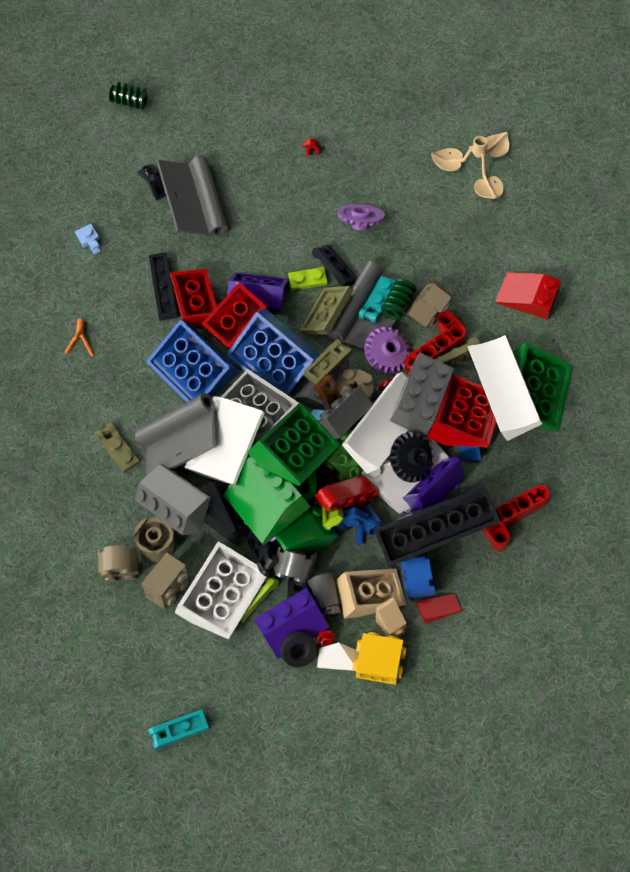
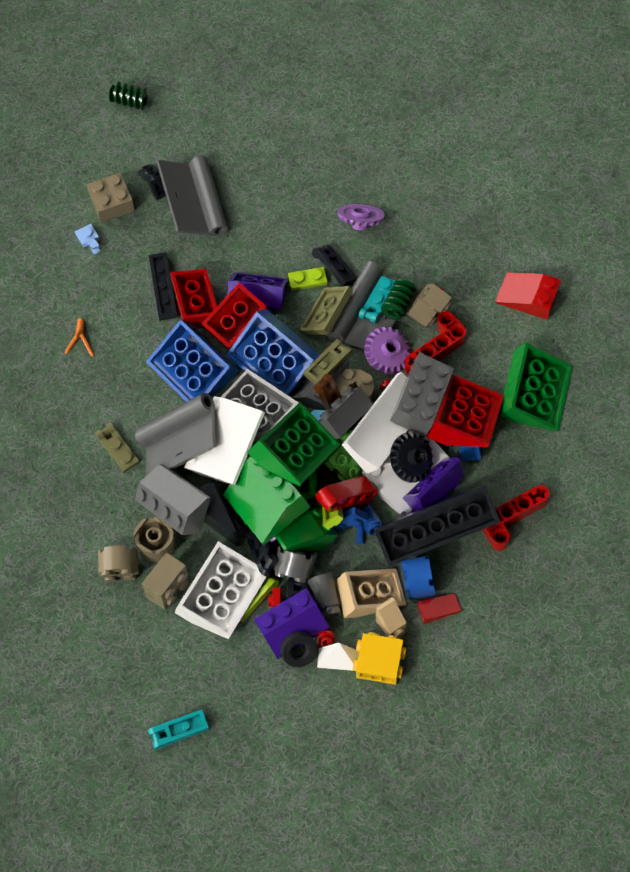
red plate [302,138,320,156] -> none
tan plant [431,132,509,199] -> none
olive plate [435,338,479,368] -> none
white arch [467,335,542,441] -> none
none -> dark tan brick [87,173,134,223]
none -> red plate [268,588,281,608]

